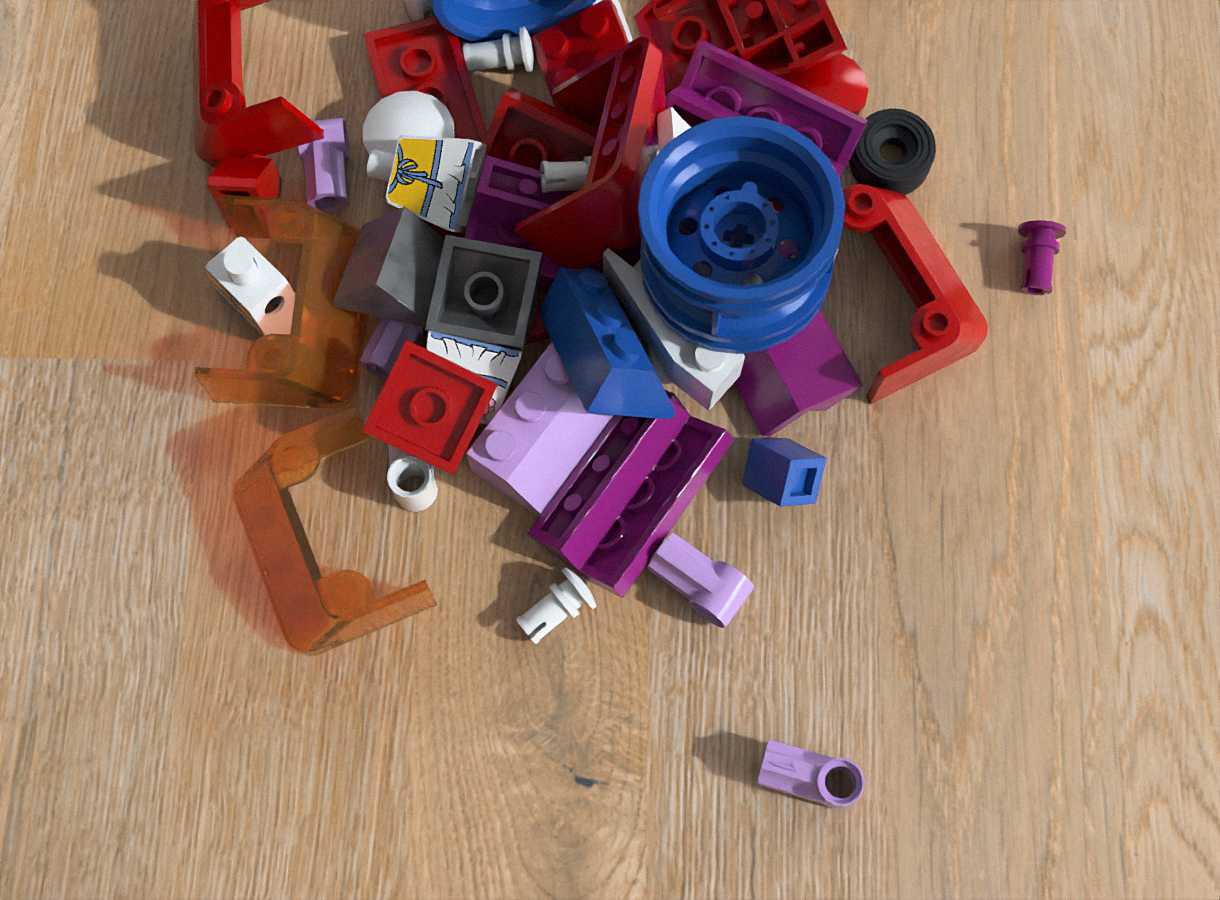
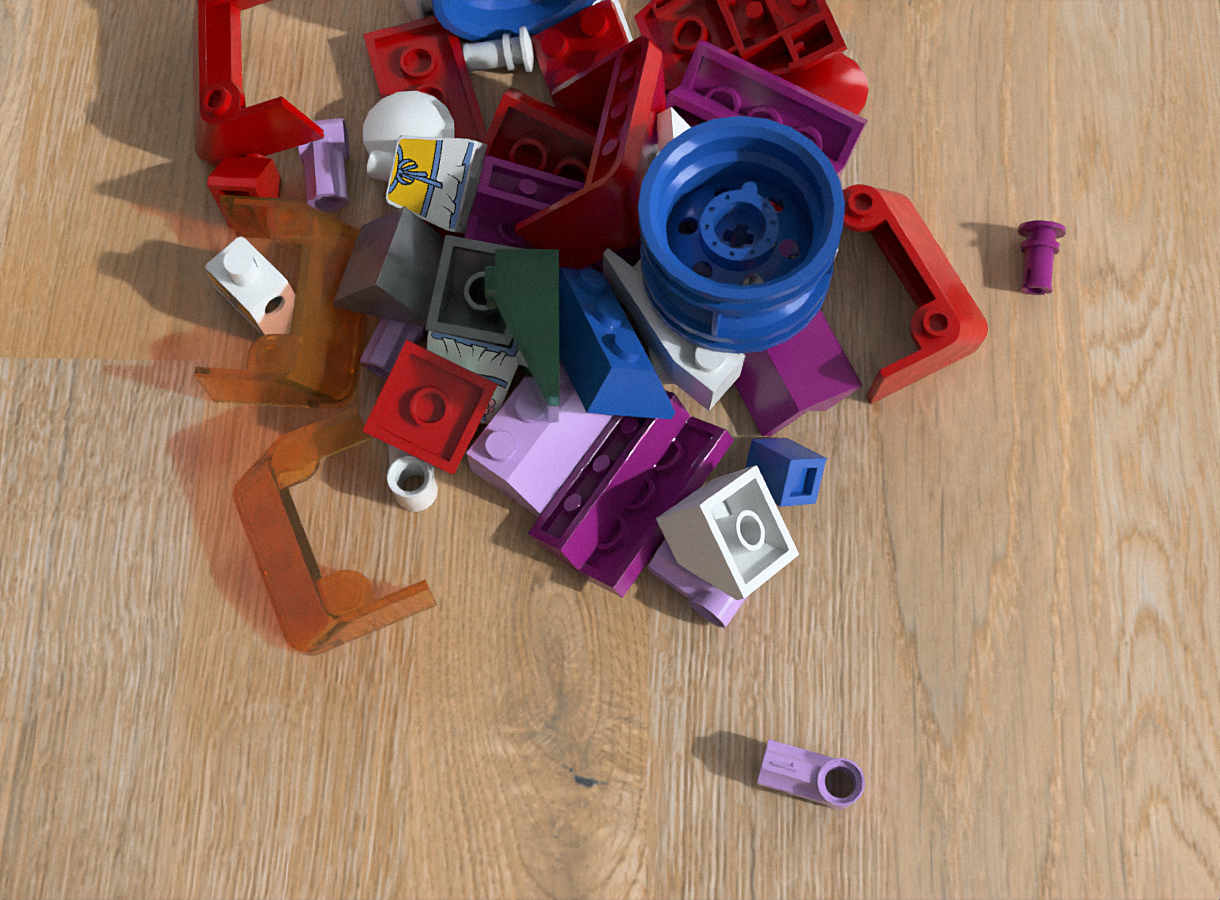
white pin [516,567,597,644] -> none
white pin [540,156,592,193] -> none
black tyre [849,108,936,195] -> none
none -> clear green slope [485,249,559,423]
none -> white slope [656,465,799,600]

